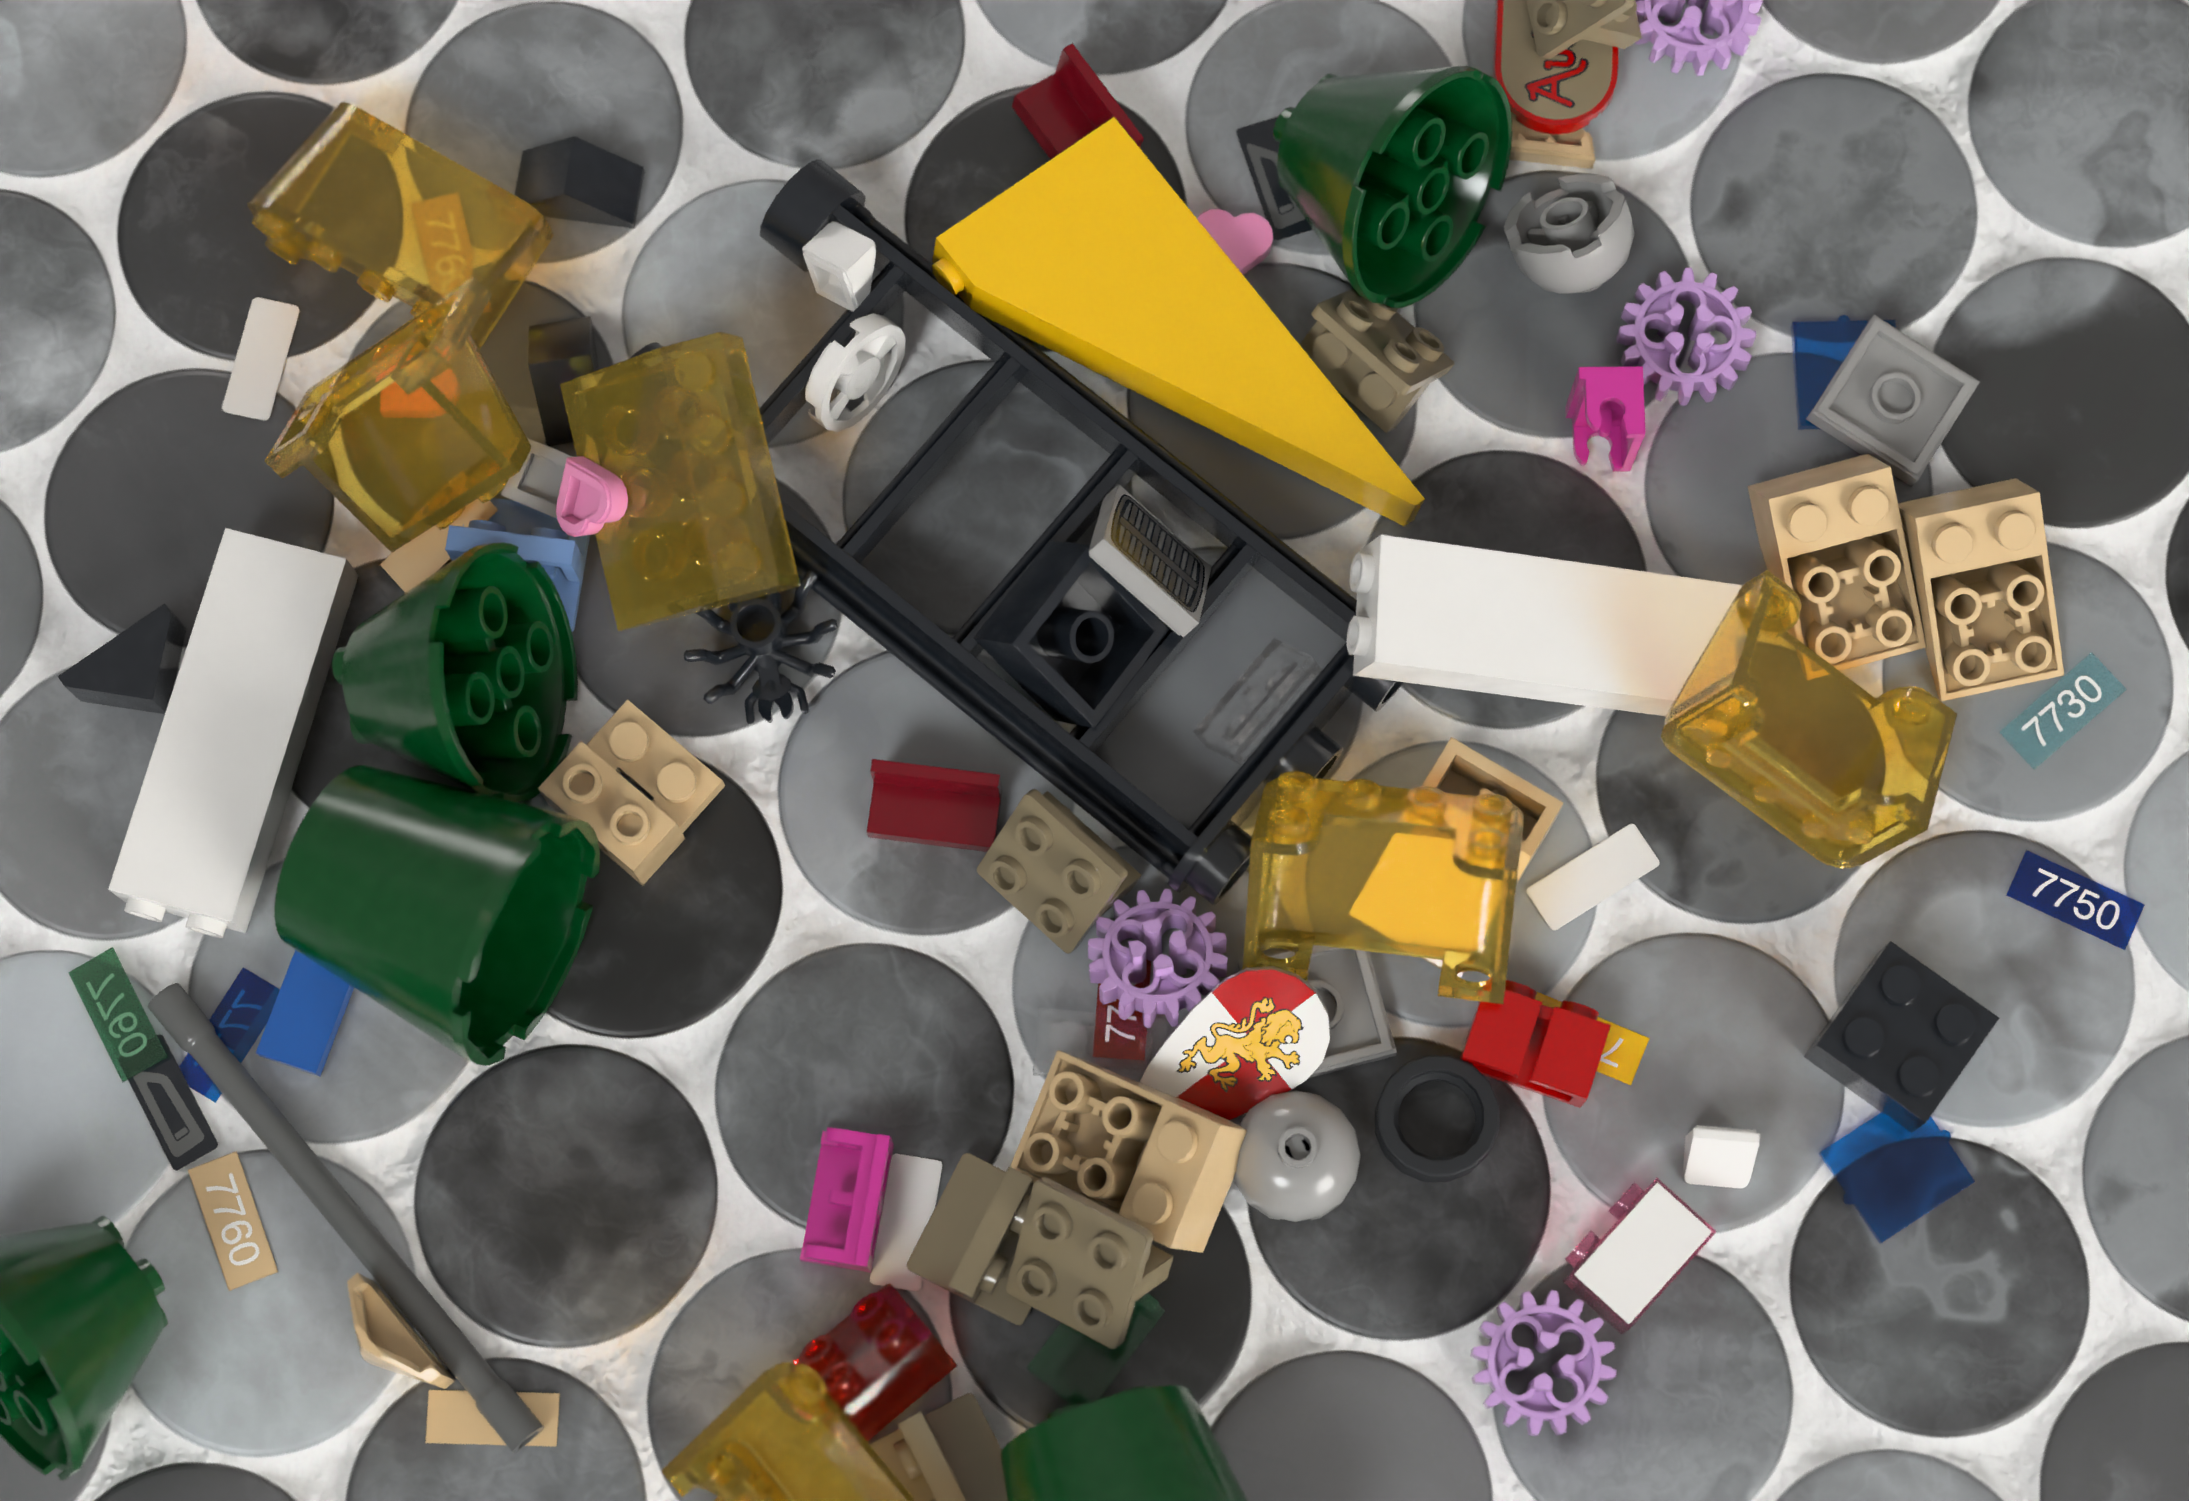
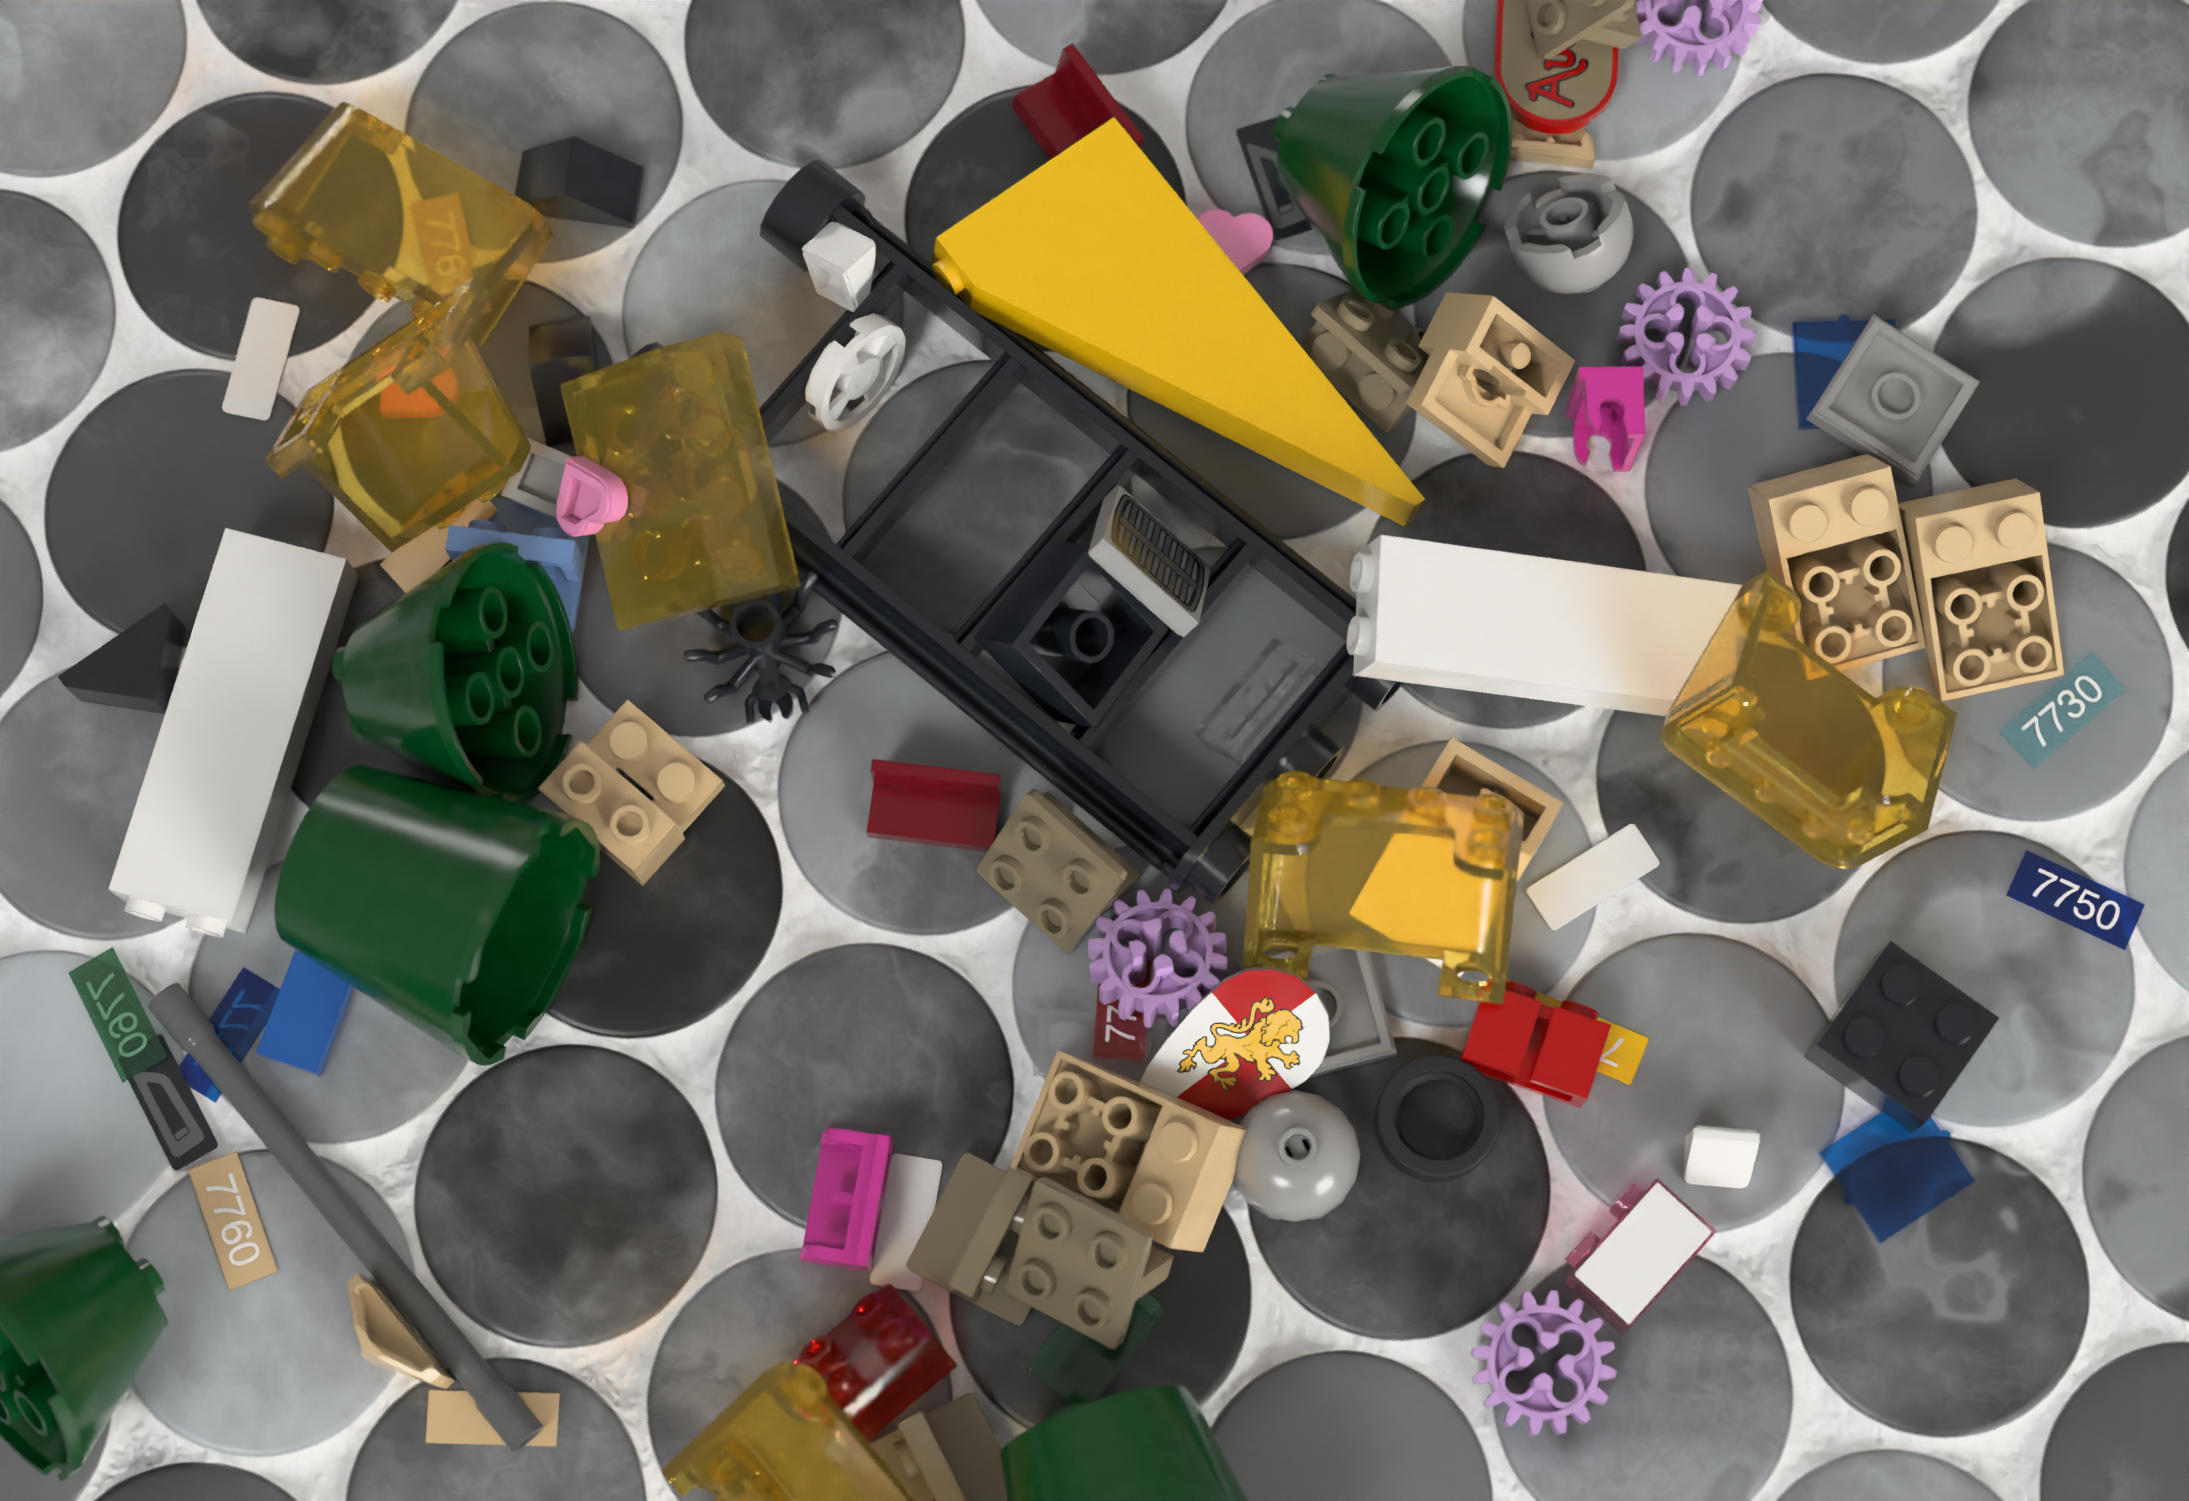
none -> tan brick [1406,292,1575,468]

